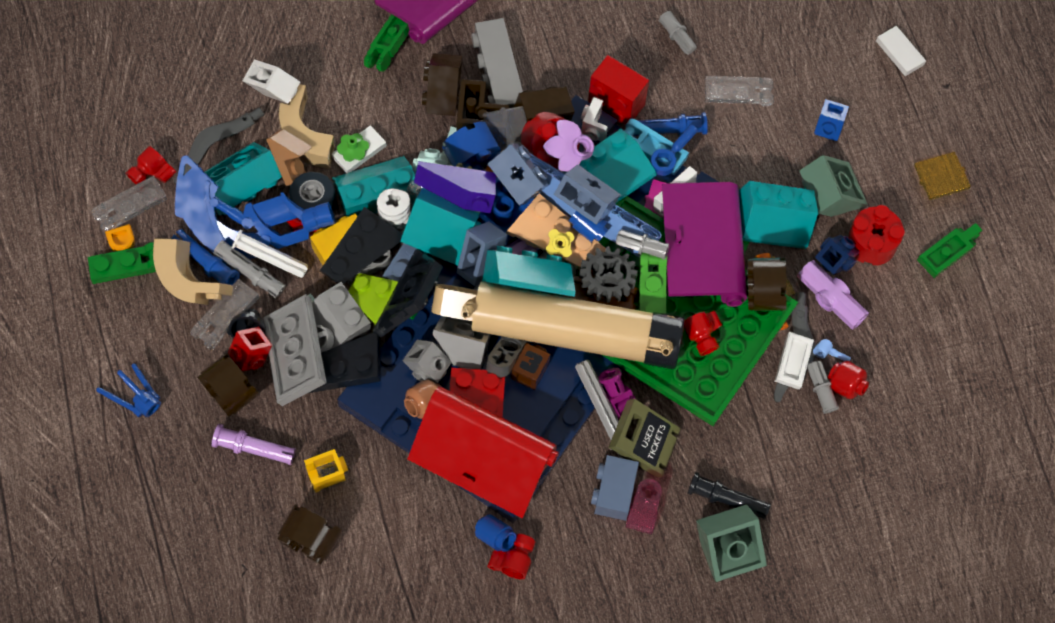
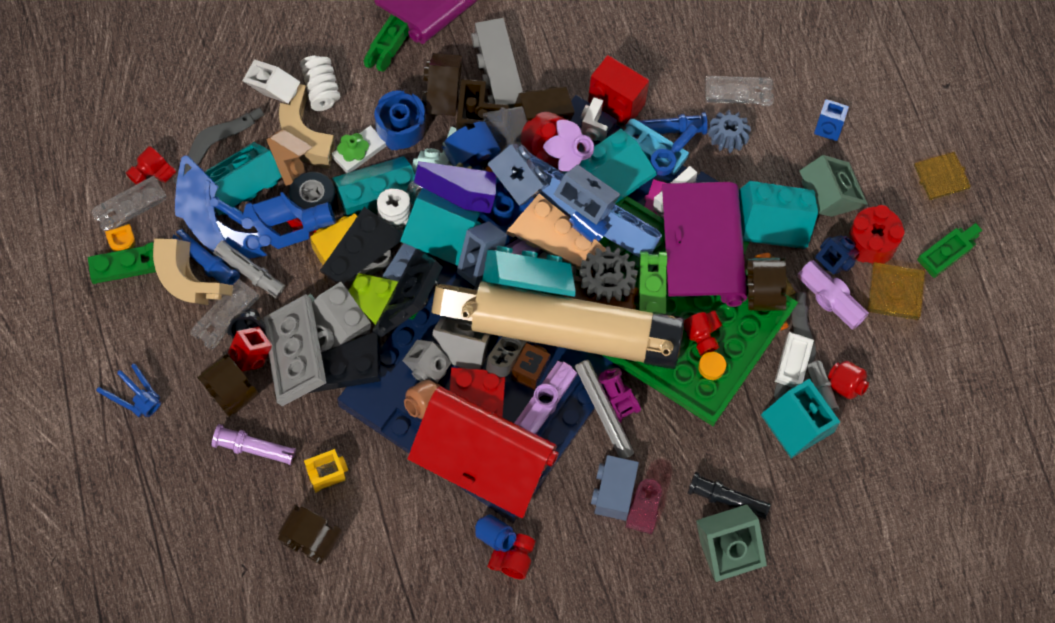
white axle [231,229,308,278] -> none
light yellow plate [546,229,574,258] -> none
olive container [609,399,680,477] -> none
light grey axle [616,230,670,260] -> none
light grey axle [659,11,697,55] -> none
light blue hand [813,339,851,361] -> none
white tile [876,26,926,76] -> none
none -> white piece [300,56,341,111]
none -> blue brick [374,90,425,150]
none -> lavender piece [514,361,577,434]
none -> light orange tile [698,352,726,380]
none -> sand blue gear [708,110,751,153]
none -> teal slope [761,379,840,458]
none -> clear yellow tile [868,262,925,320]

